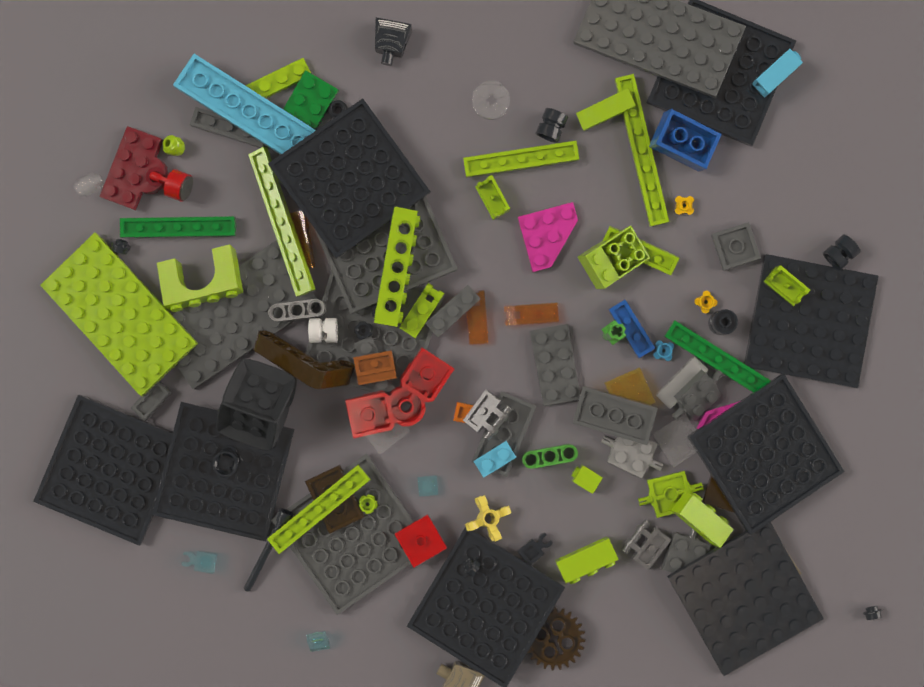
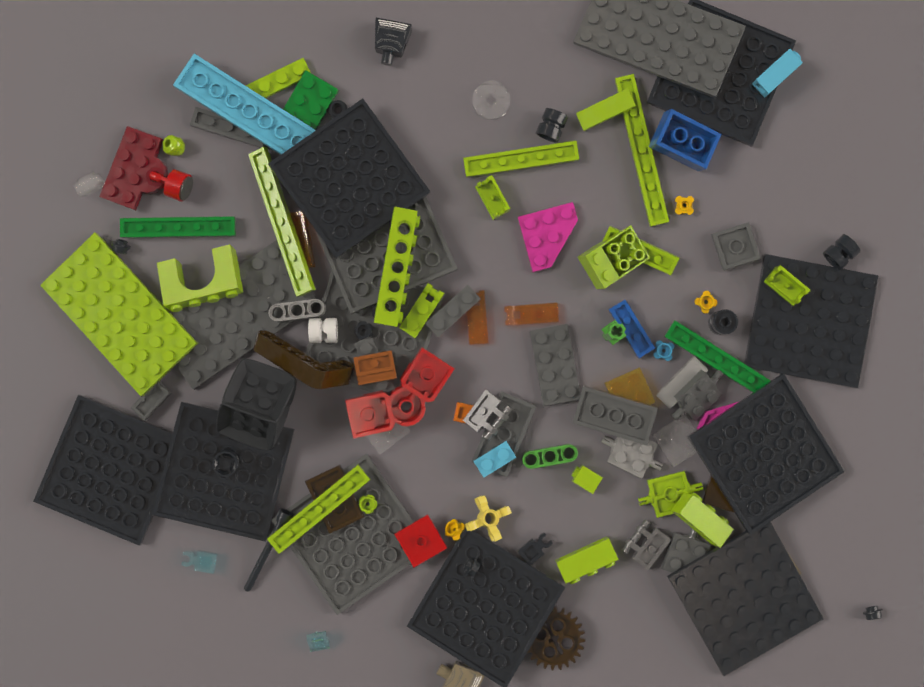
clear light blue plate [417,475,438,497] -> none
none -> yellow plate [445,519,465,541]

